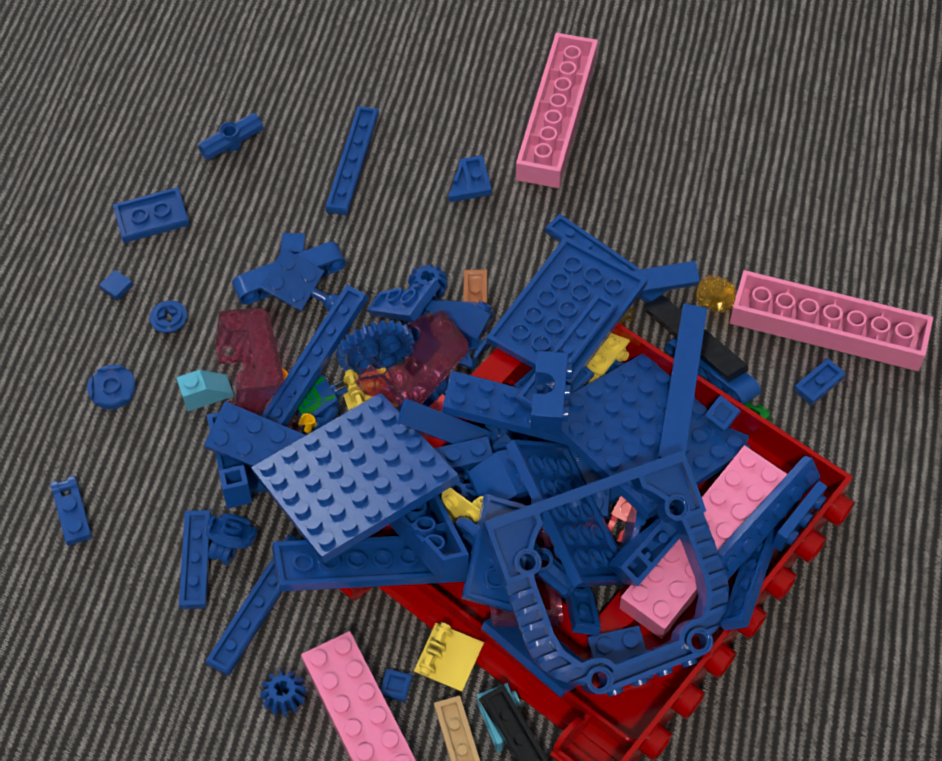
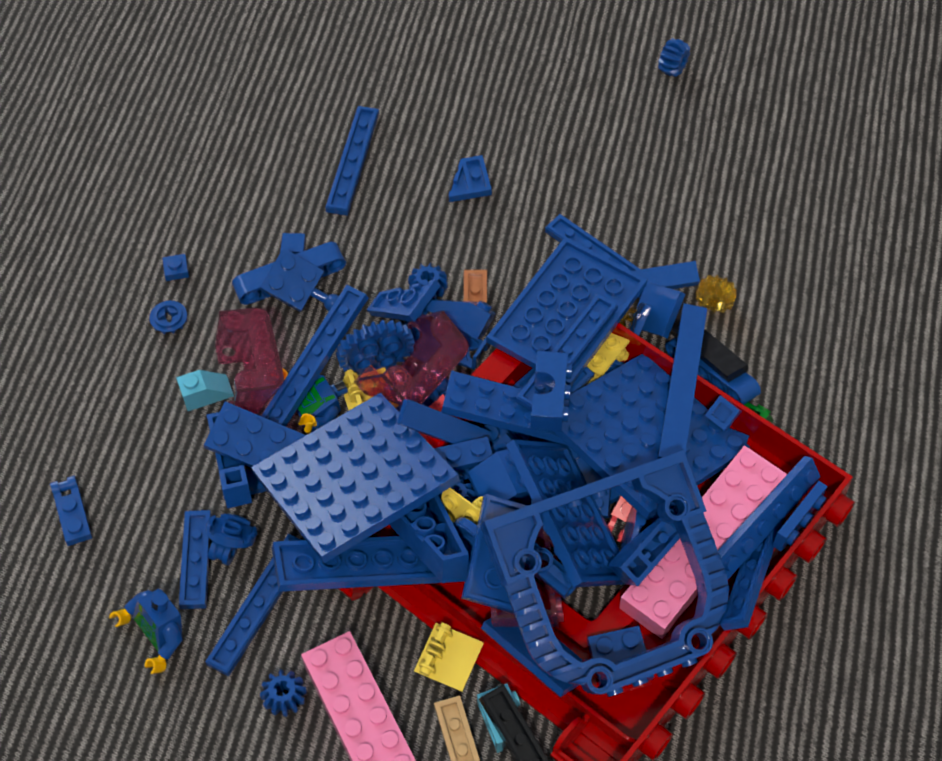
blue tile [87,365,137,410] -> none
blue tile [99,270,133,301] -> none
blue tile [113,187,190,243] -> none
blue piece [197,113,264,160] -> none
blue tile [380,669,413,703] -> none
bright pink brick [516,33,598,188] -> none
blue hinge [565,587,601,636] -> none
bright pink brick [729,270,933,371] -> none
blue plate [794,358,846,406] -> none
none -> blue torso [109,589,183,674]
none -> blue plate [162,254,189,281]
none -> blue tile [629,282,686,339]
none -> blue piece [630,302,652,336]
none -> blue gear [658,38,690,77]

